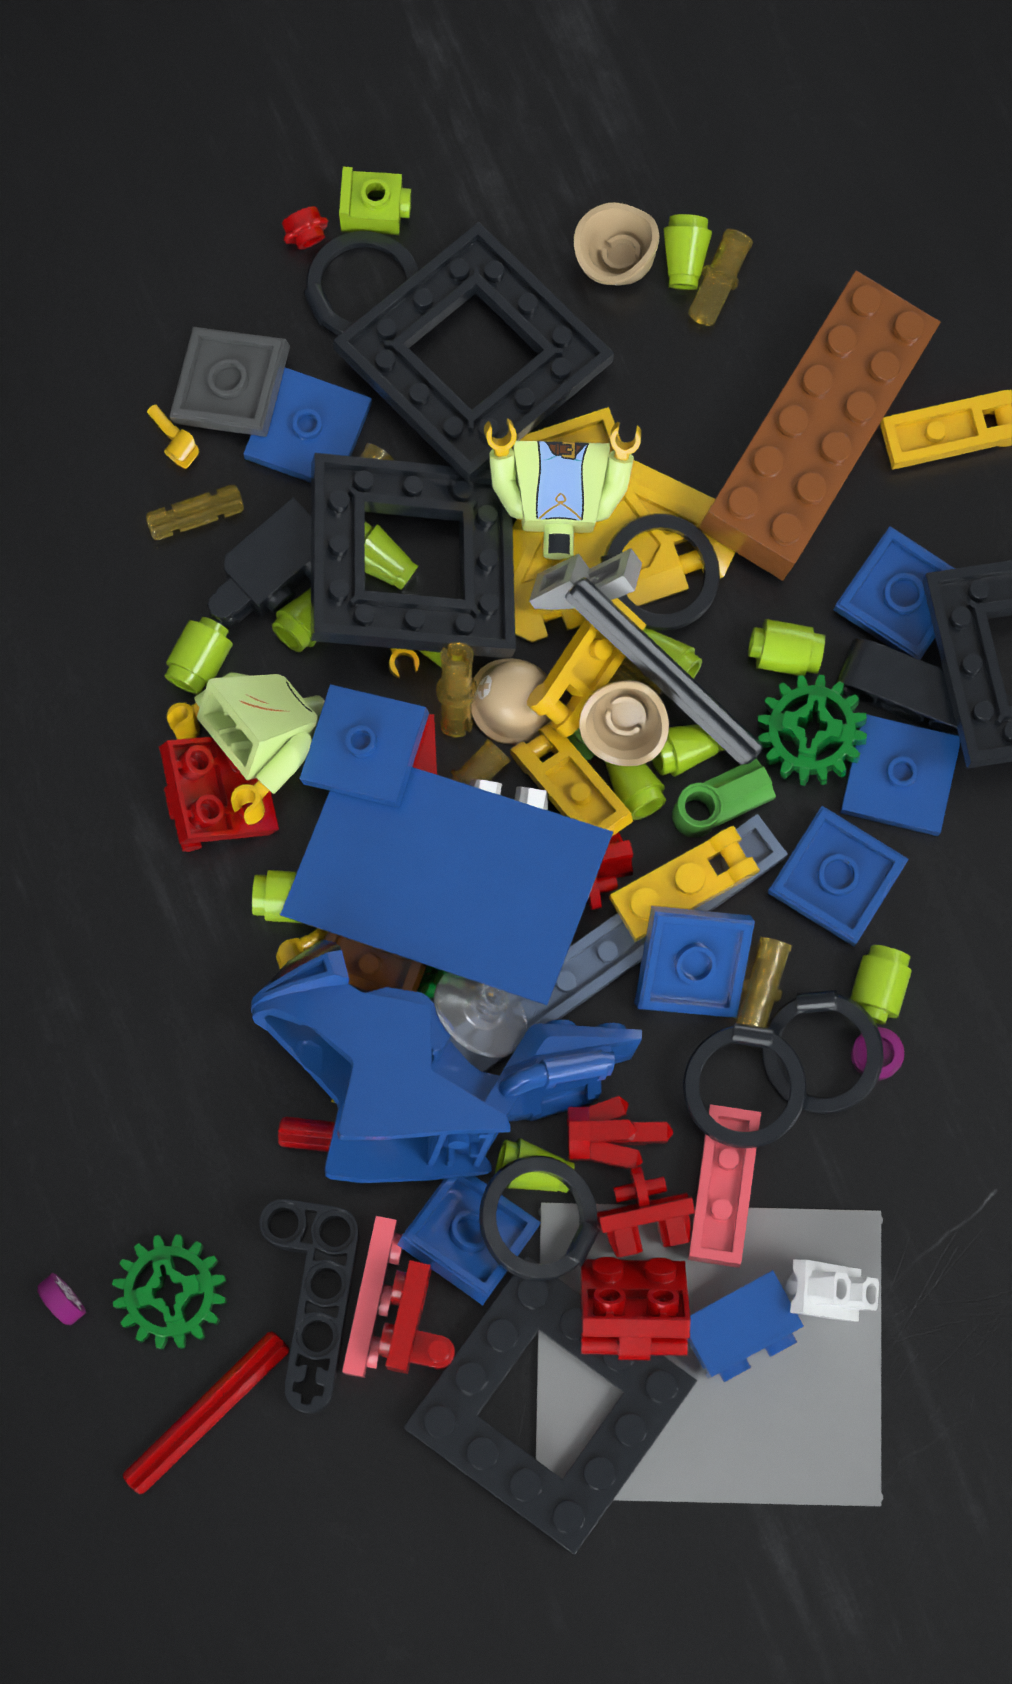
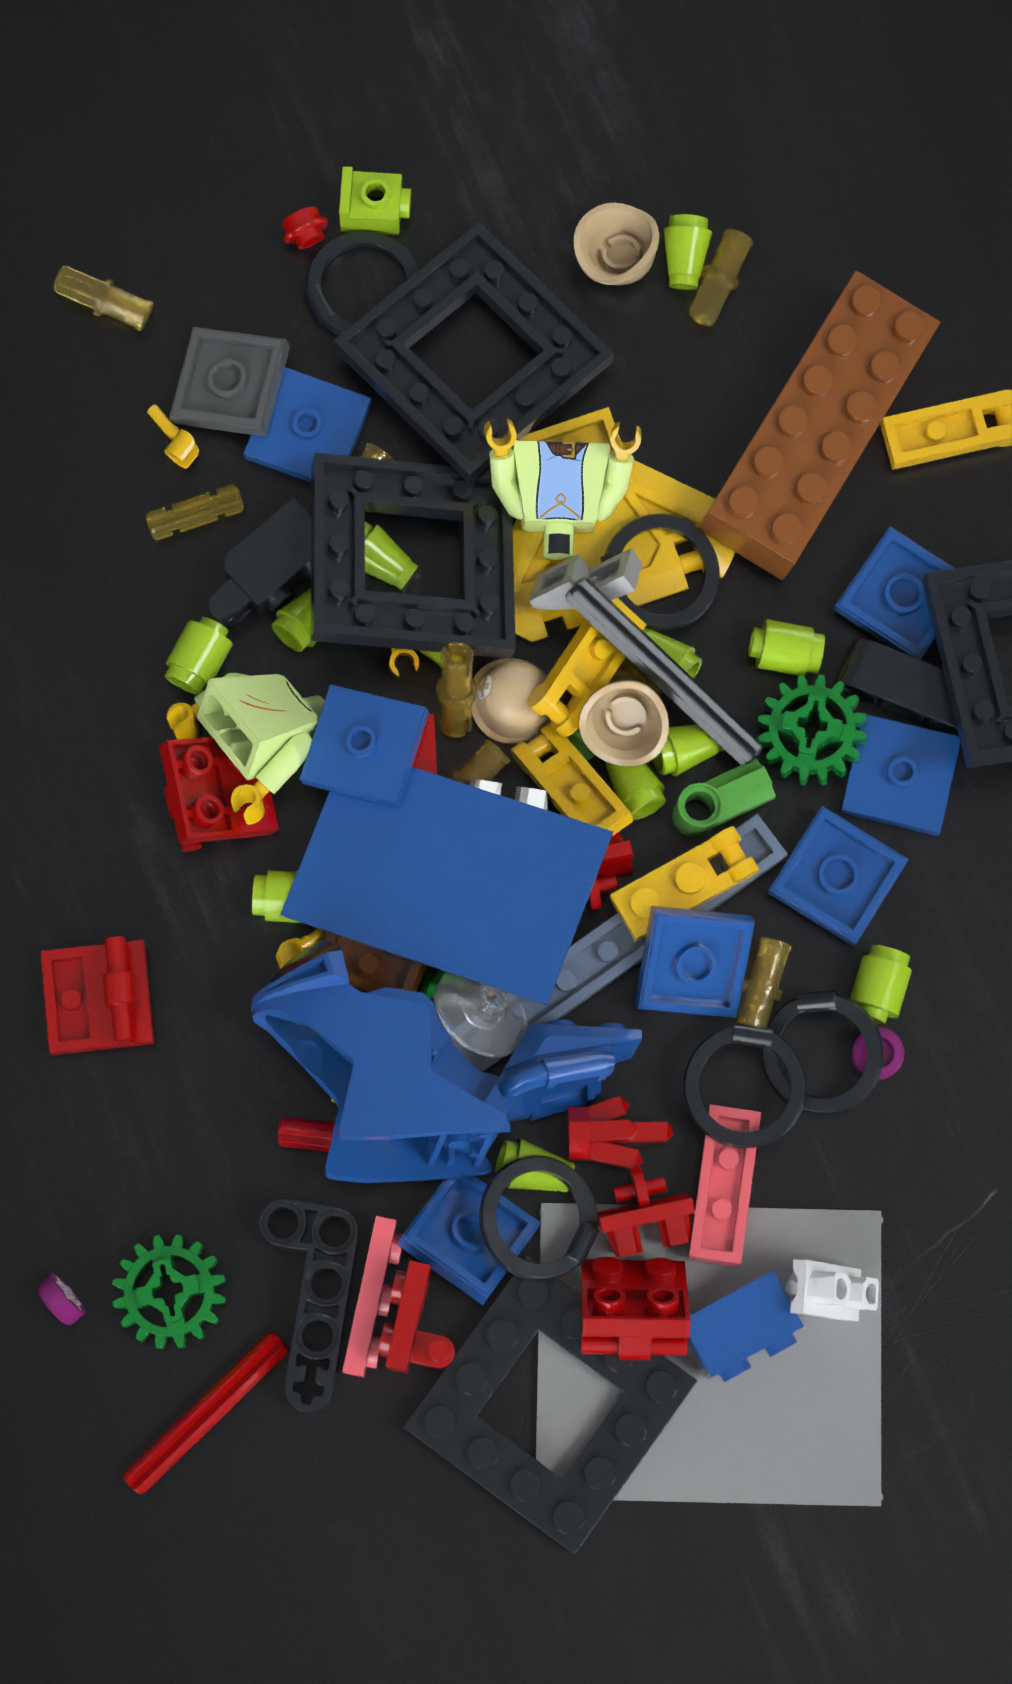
none -> red plate [41,936,155,1055]
none -> clear yellow axle [54,266,153,331]

